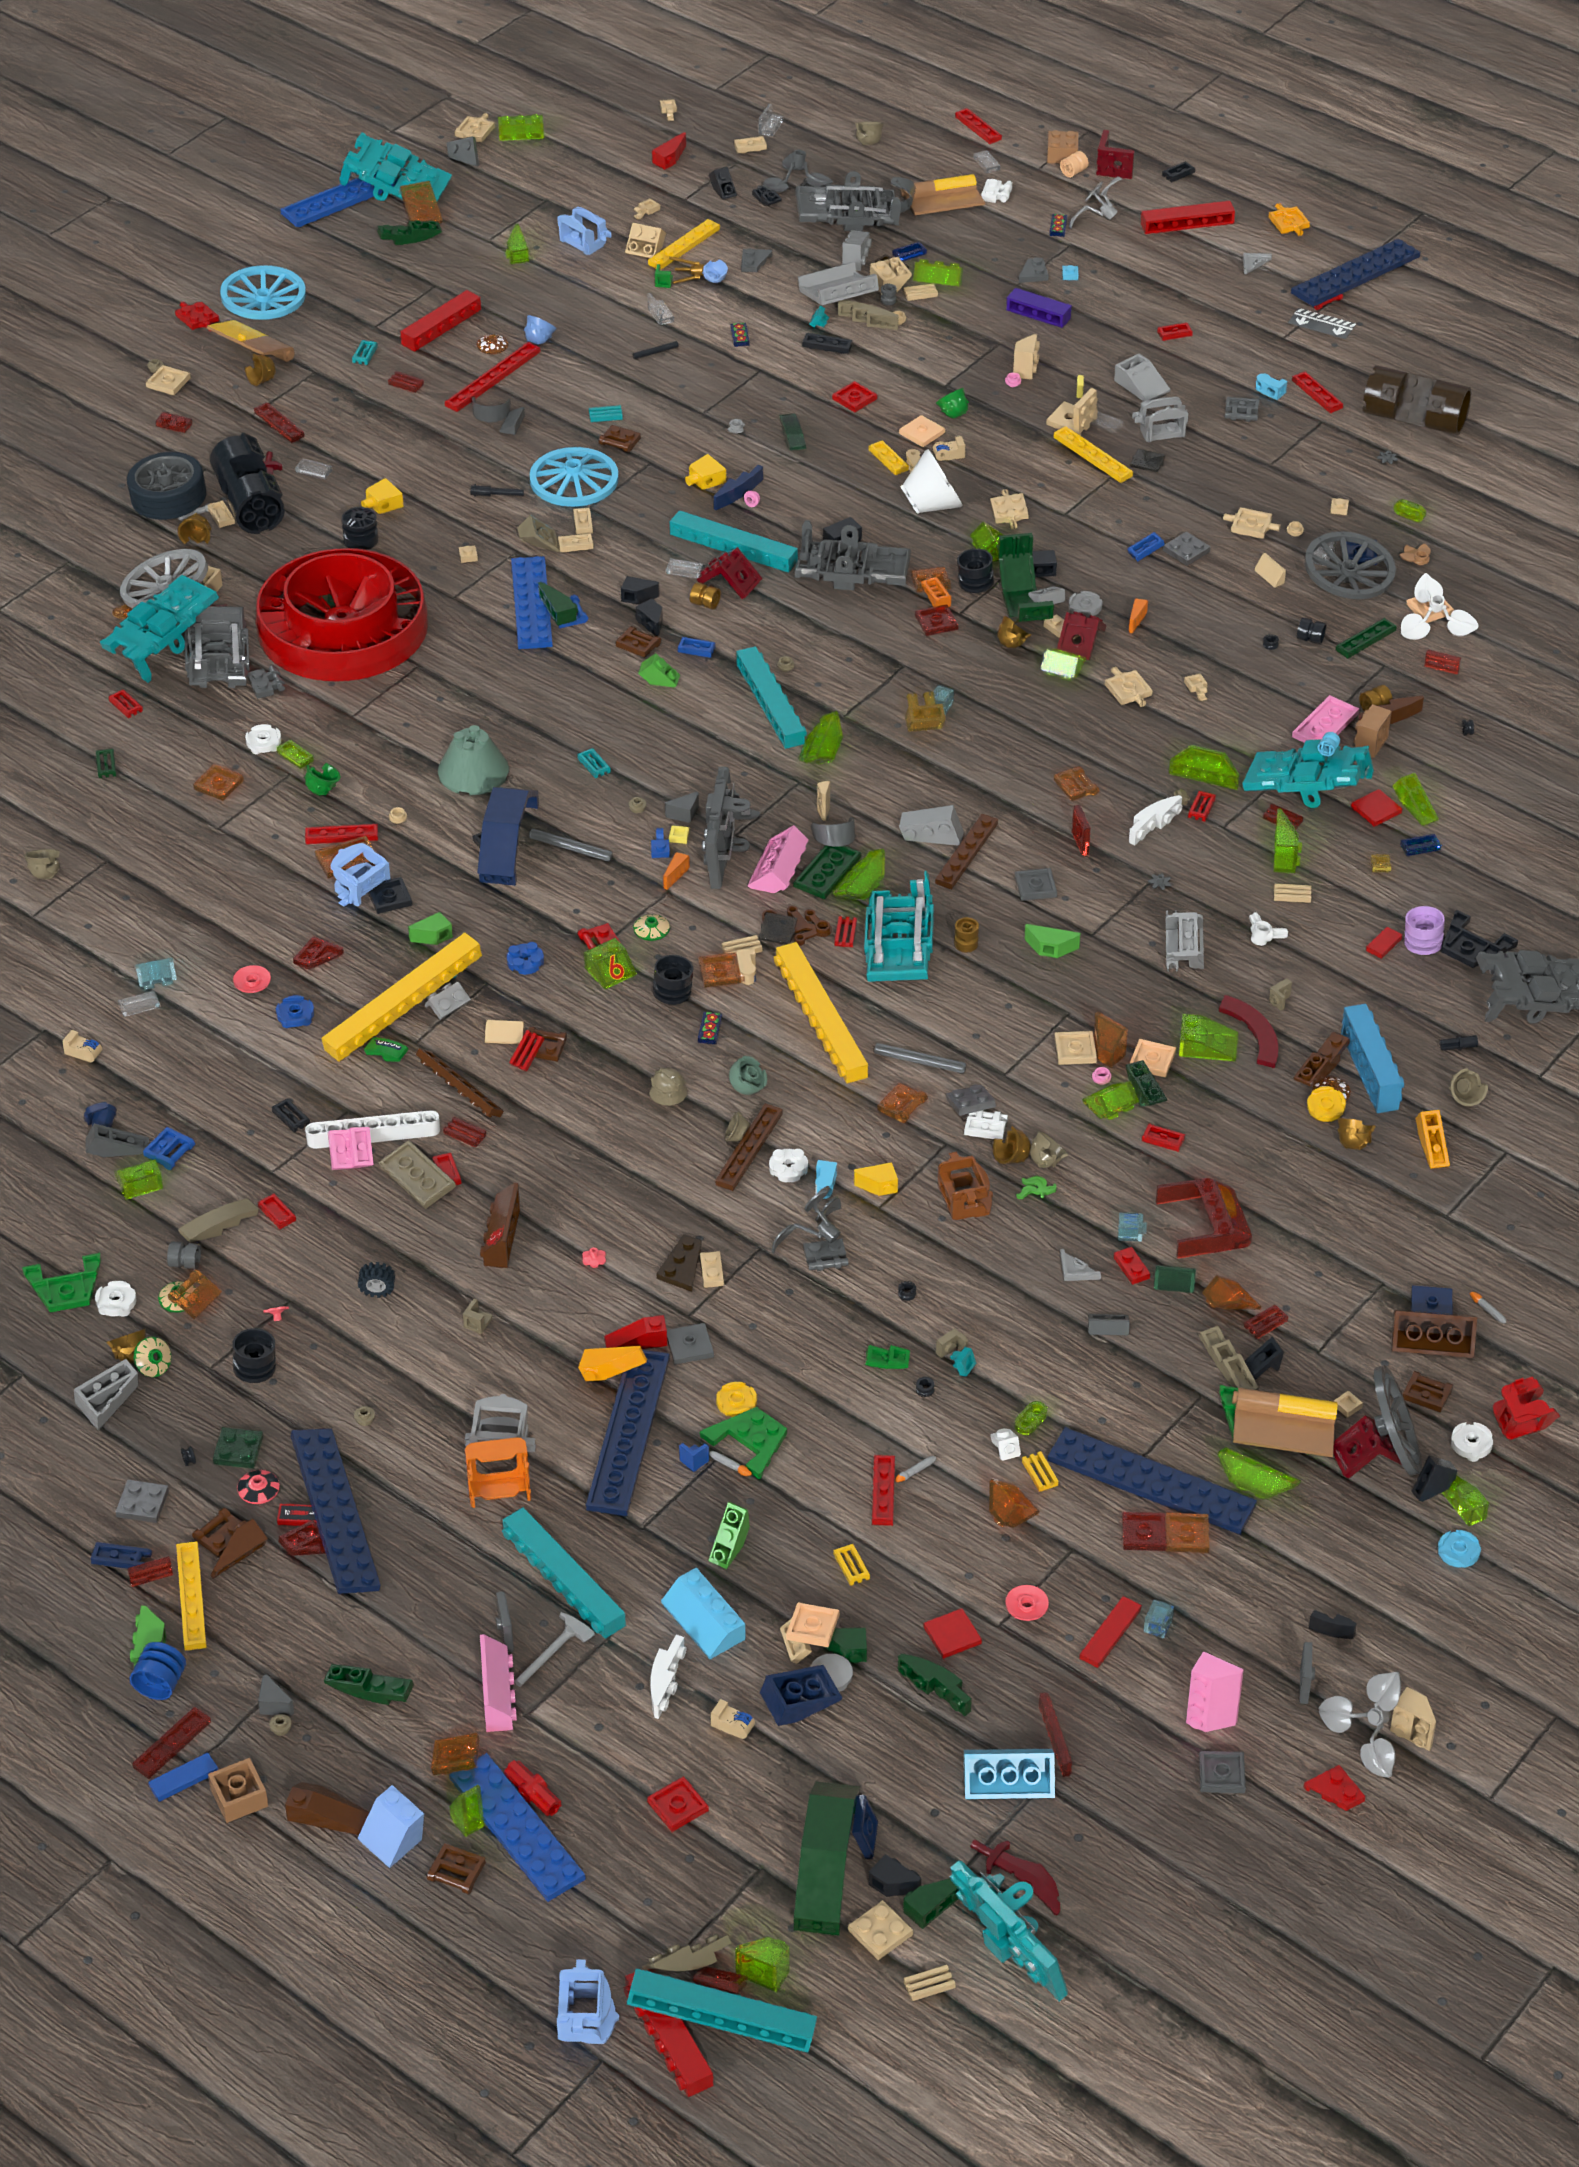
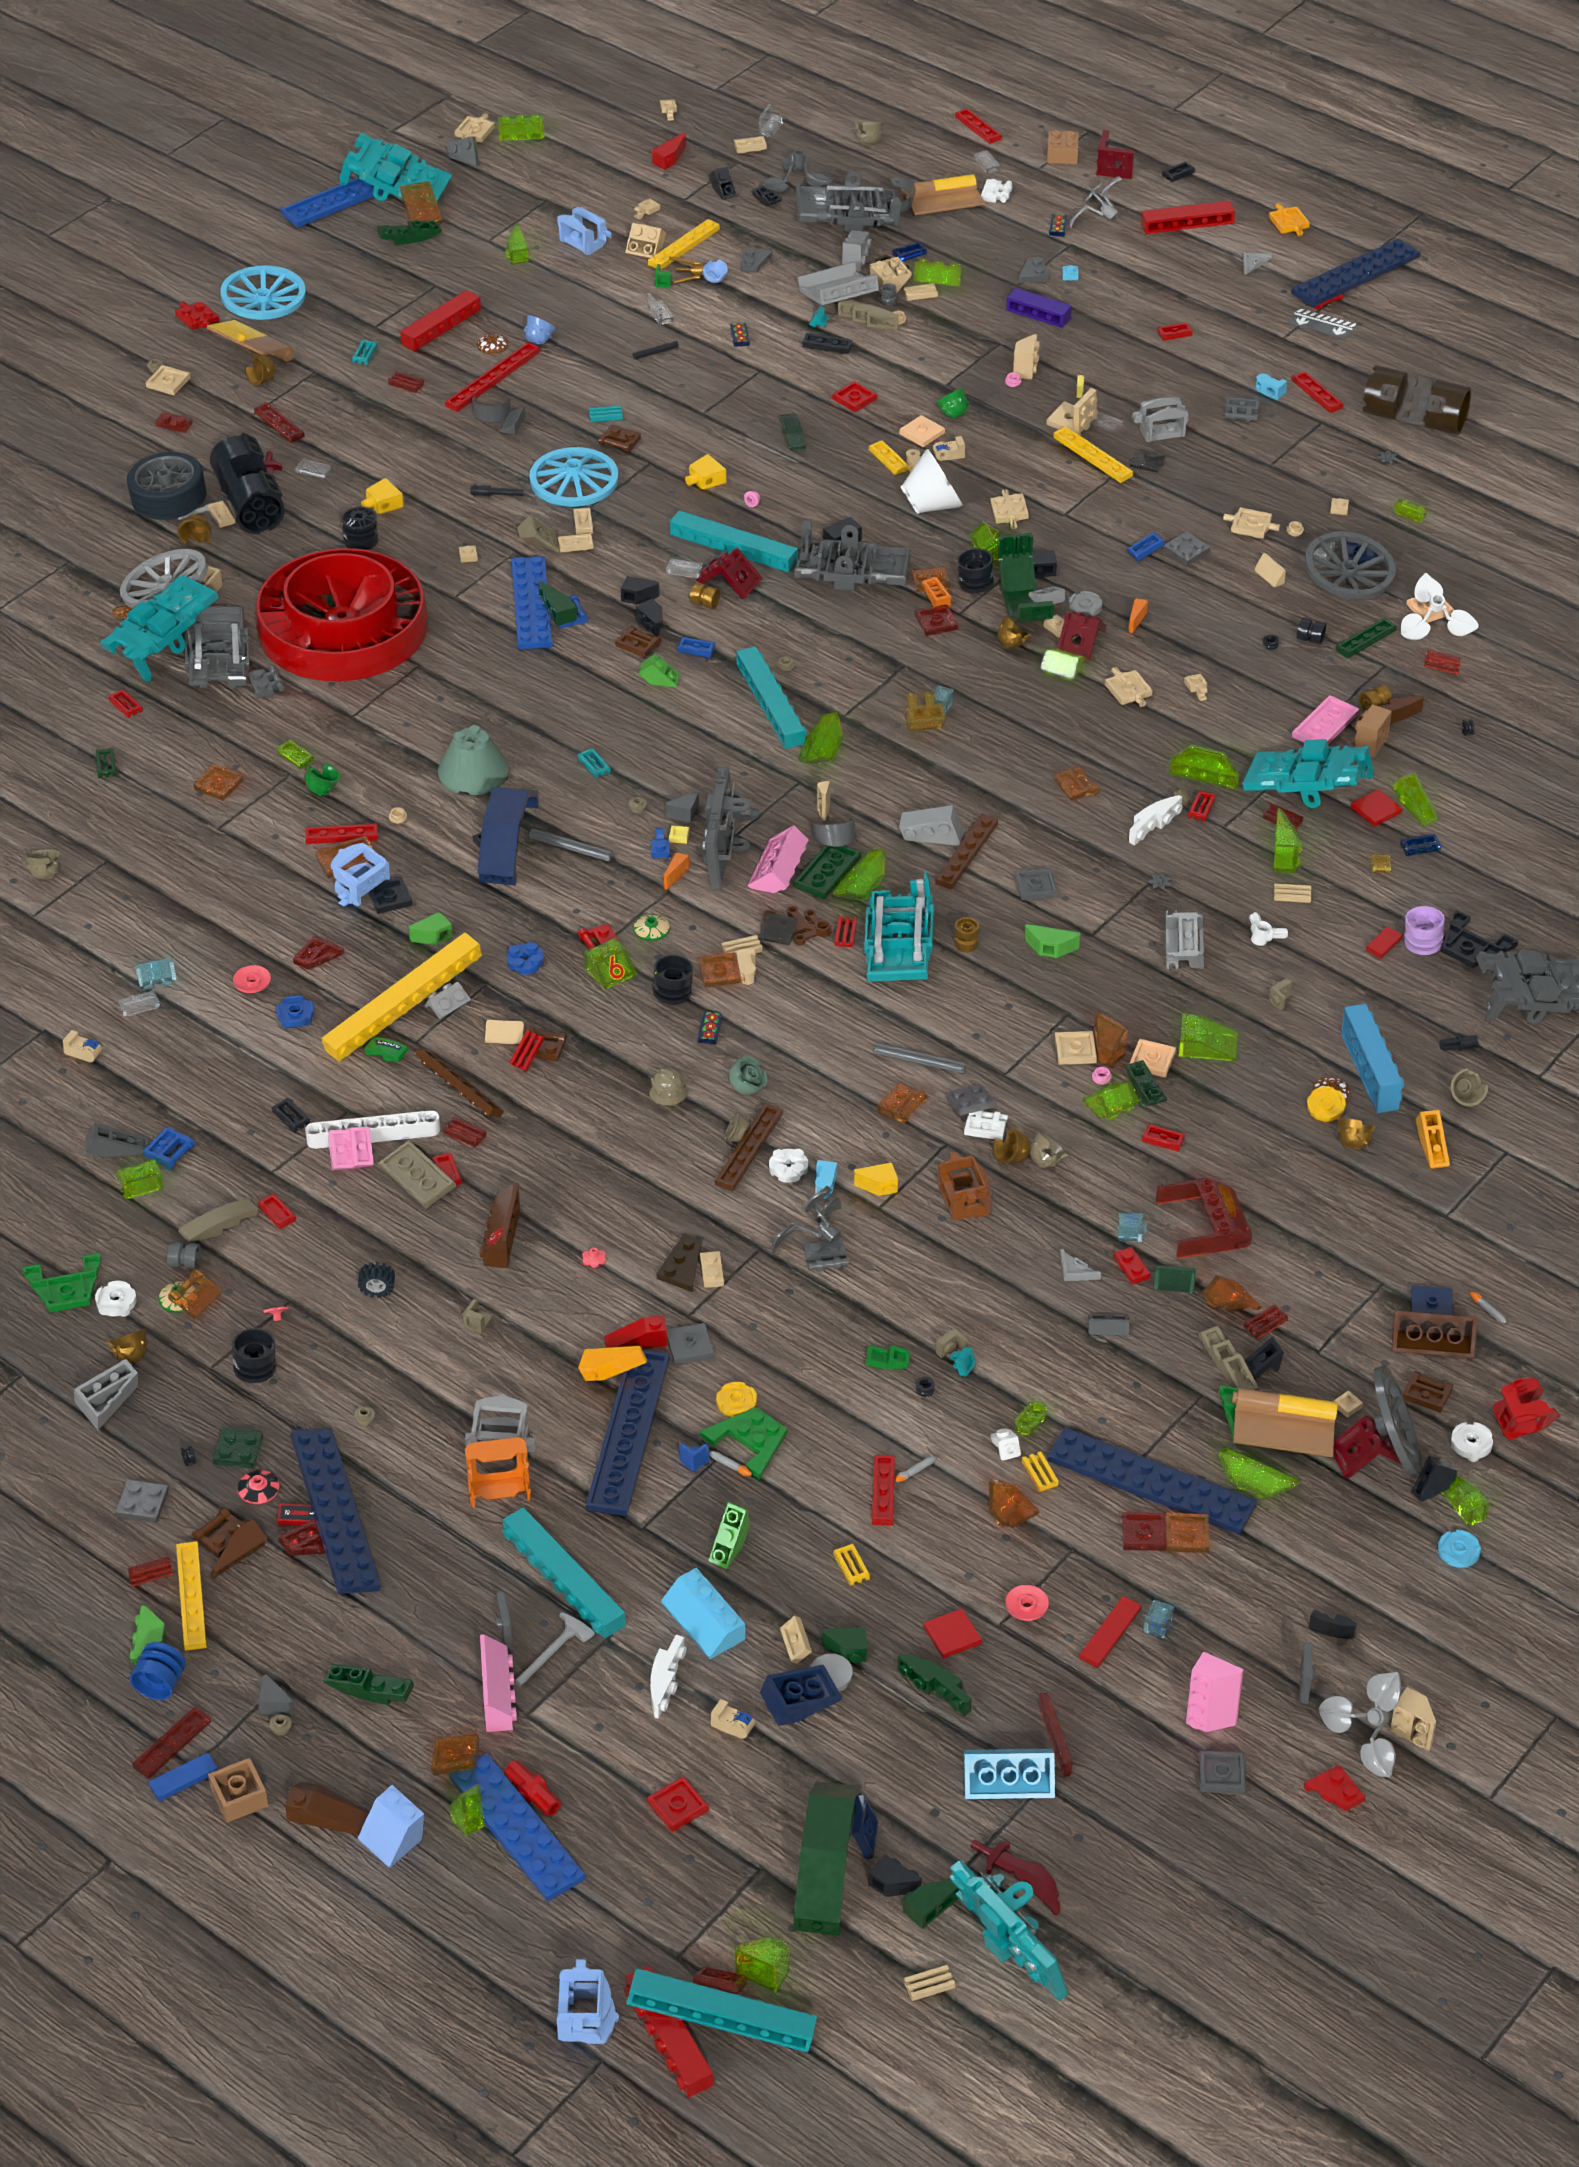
dark blue piece [84,1102,117,1128] -> none
dark blue hinge [90,1542,152,1571] -> none
tan dish [133,1337,172,1378] -> none
white plate [245,724,281,754] -> none
reddish brown plate [427,1843,486,1895] -> none
dark tan slope [642,1934,731,1974] -> none
dark blue slope [714,465,763,510] -> none
light grey plate [728,419,745,433] -> none
yellow brick [774,942,868,1084] -> none
light nougat plate [786,1602,840,1647] -> none
tan plate [848,1900,913,1960] -> none
black bush [898,1281,916,1301] -> none
bright green piece [1016,1176,1056,1199] -> none
light nougat wheel [1060,151,1089,178] -> none
clear red tile [1072,805,1091,856] -> none
light grey slope [1114,353,1170,401] -> none
dark red tile [1219,995,1278,1068] -> none
reddish brown slope [1293,1032,1350,1086] -> none
medium azure wheel [1317,732,1340,756] -> none
medium nougat plate [1399,544,1431,565] -> none

